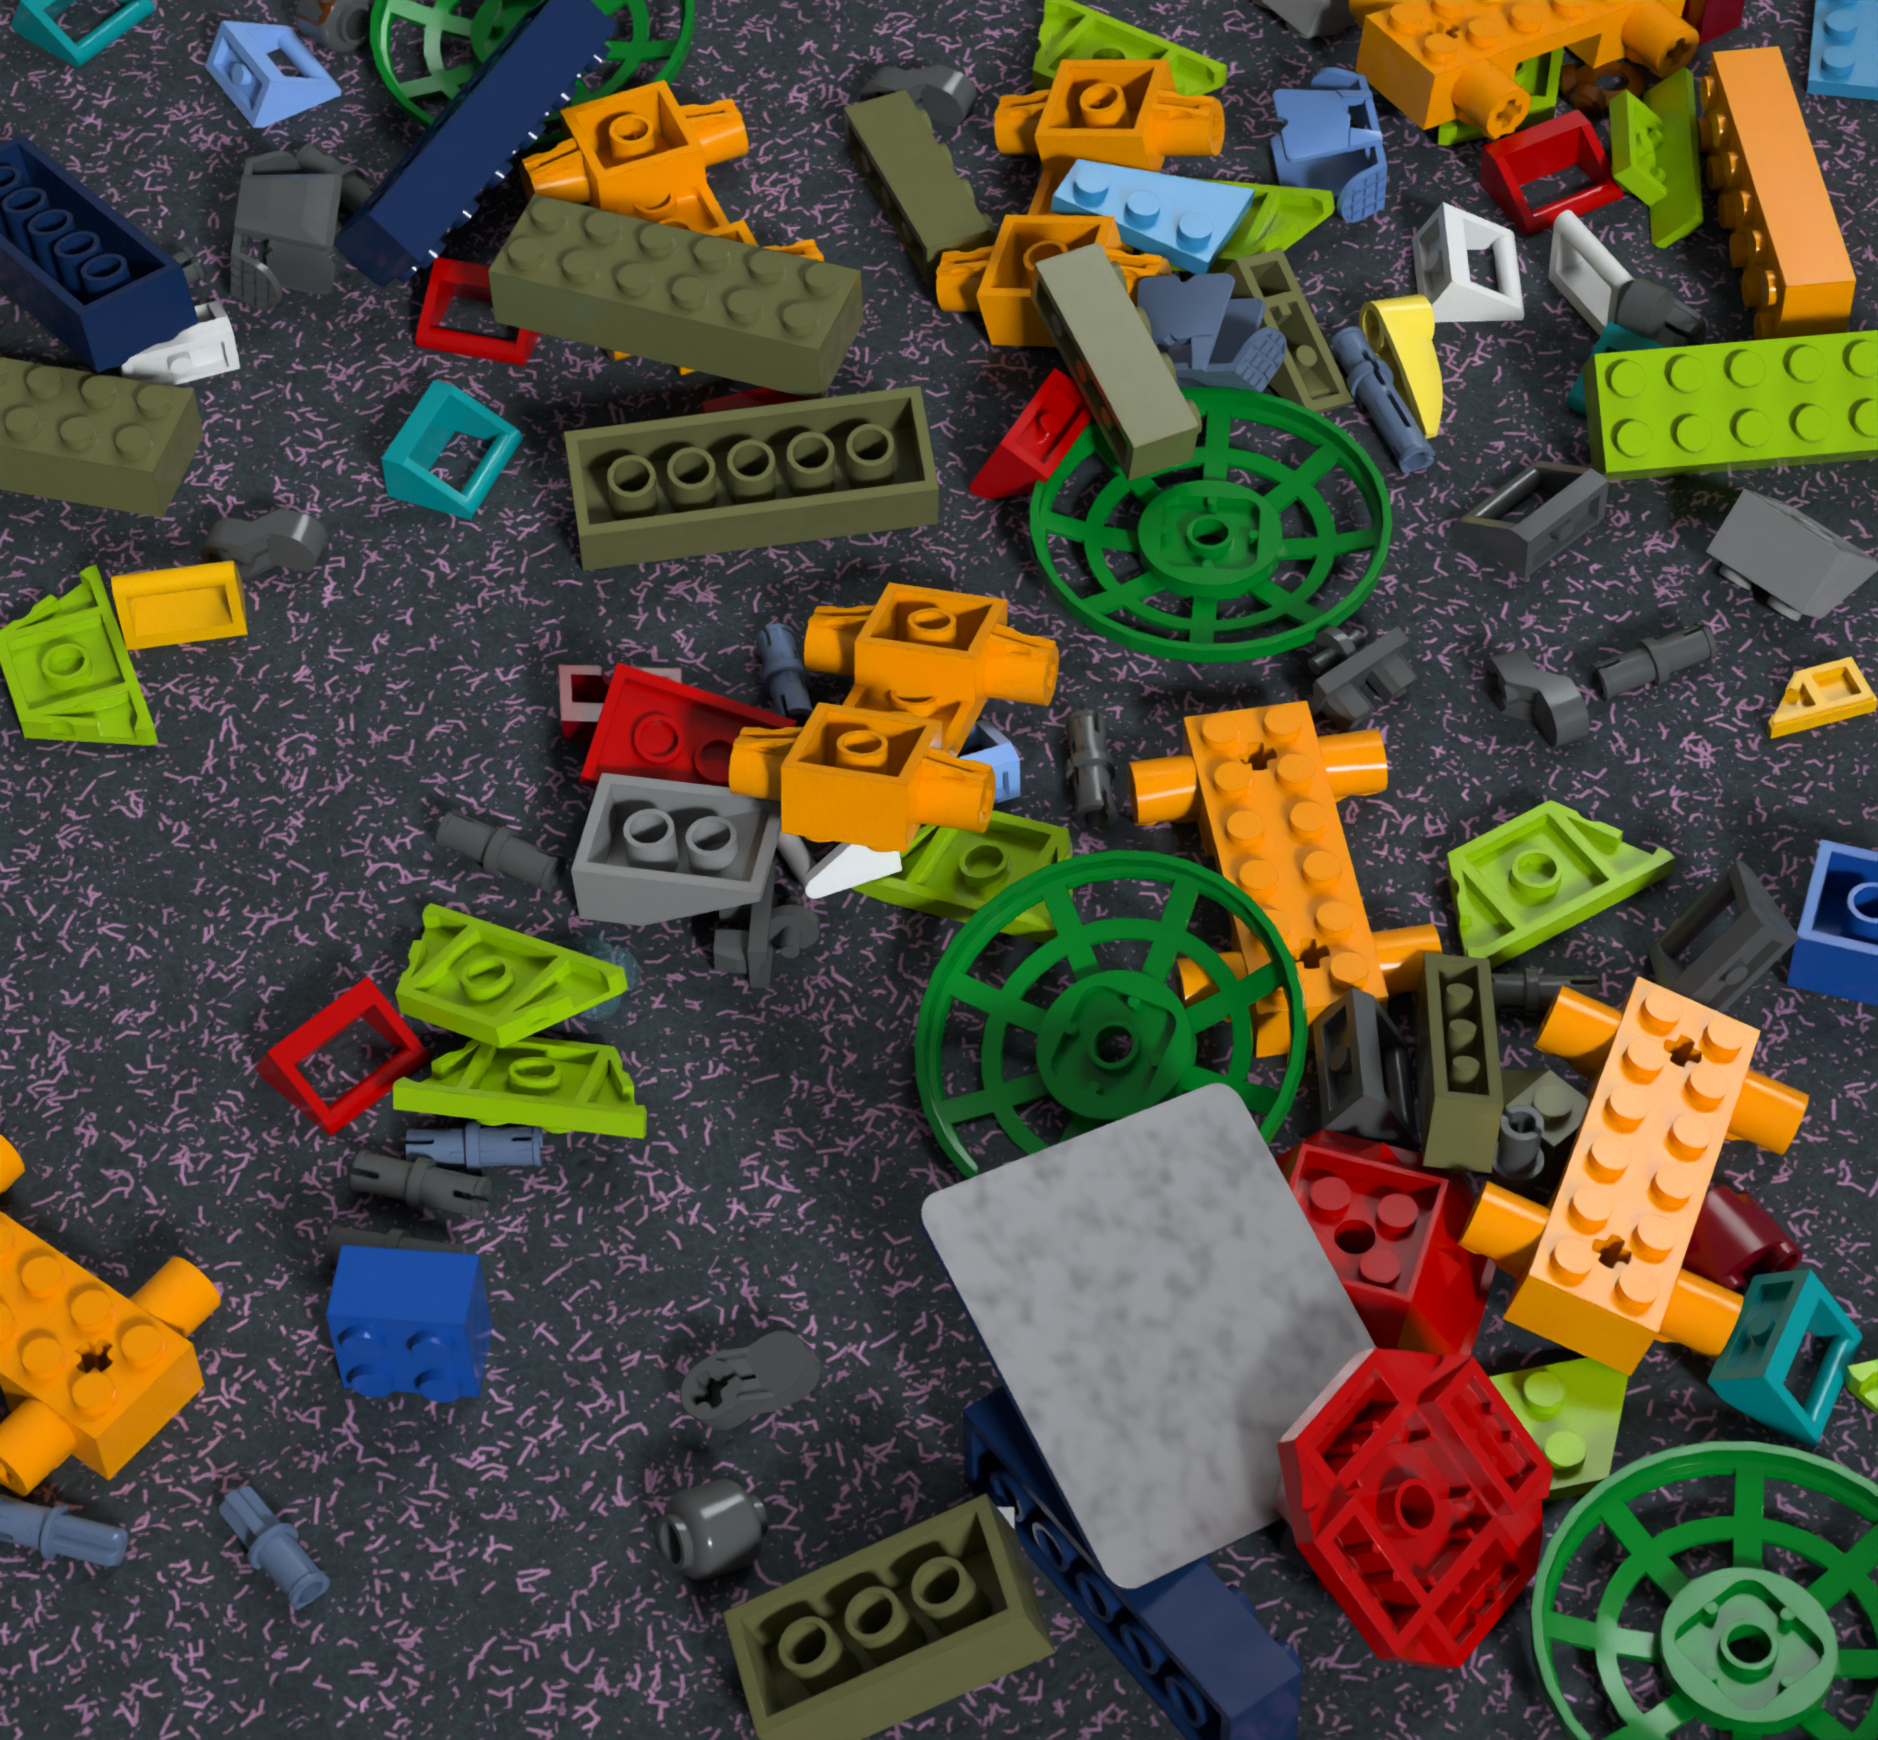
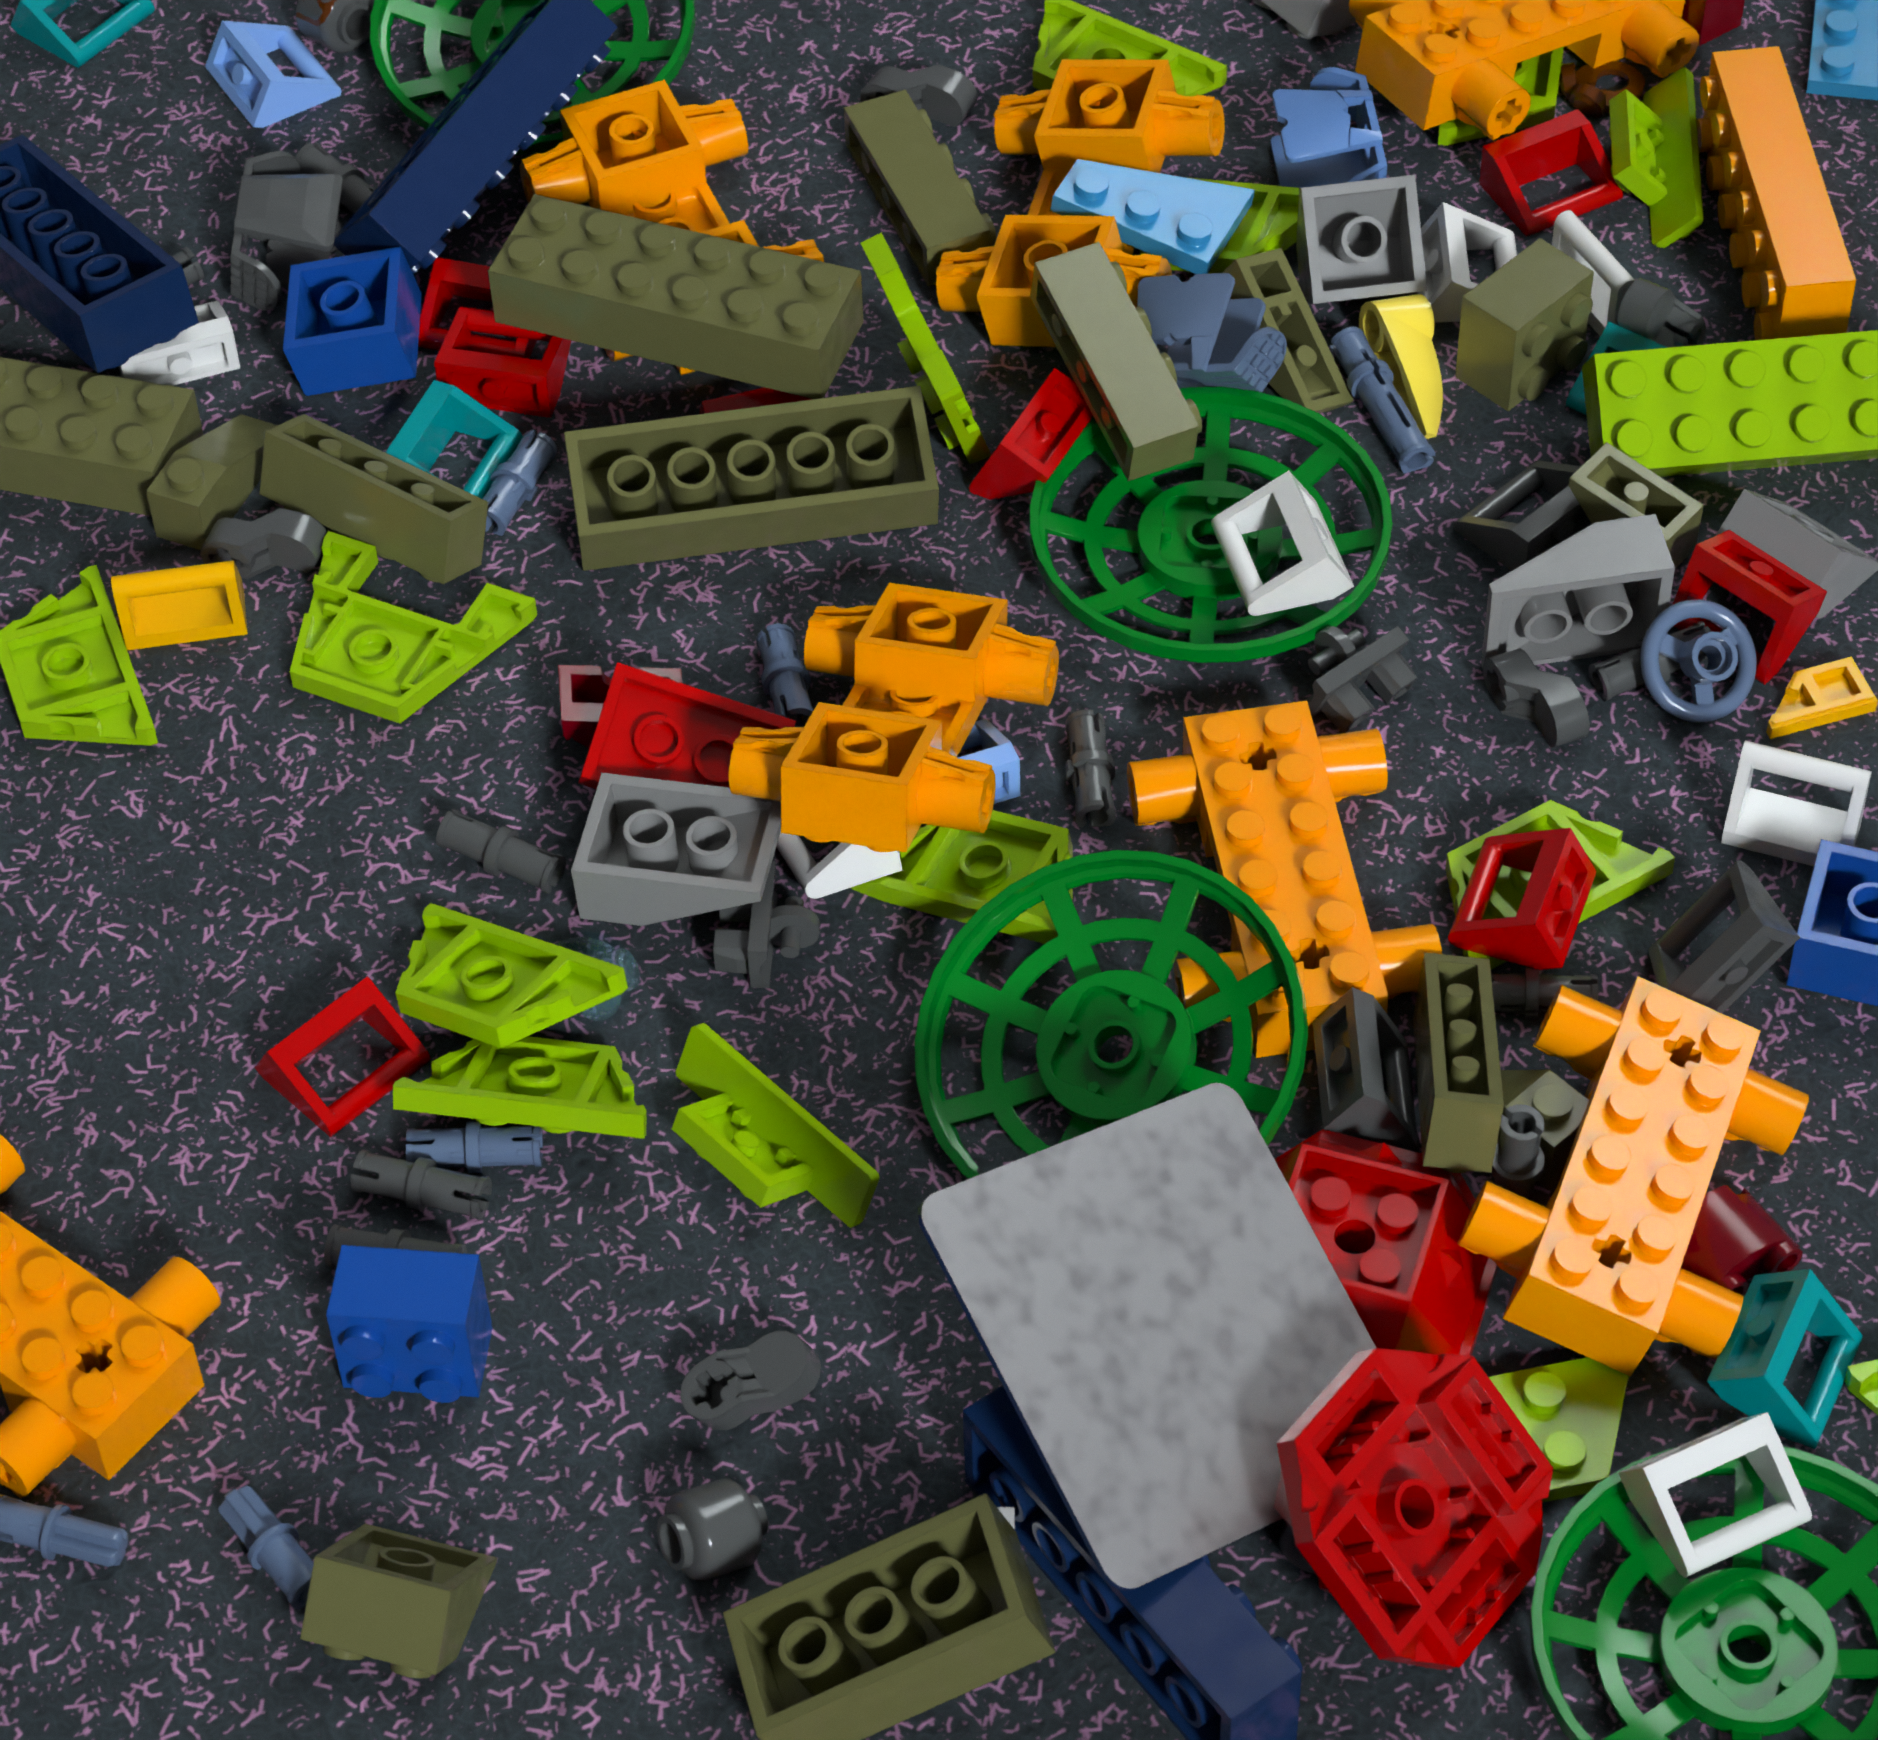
none -> olive slope [146,414,278,550]
none -> olive brick [260,414,489,584]
none -> blue brick [283,246,422,396]
none -> lime wing [289,531,537,724]
none -> olive slope [300,1523,497,1678]
none -> red tile [434,307,571,418]
none -> sand blue pin [482,430,557,536]
none -> lime bracket [672,1023,880,1228]
none -> lime wing [861,232,991,464]
none -> white tile [1211,470,1354,616]
none -> light grey slope [1296,175,1427,305]
none -> red tile [1448,828,1597,970]
none -> olive brick [1455,238,1594,411]
none -> light grey slope [1481,514,1675,668]
none -> olive slope [1568,442,1704,569]
none -> white tile [1618,1412,1812,1577]
none -> sand blue piece [1640,599,1757,723]
none -> red tile [1672,530,1827,685]
none -> white tile [1721,740,1872,866]

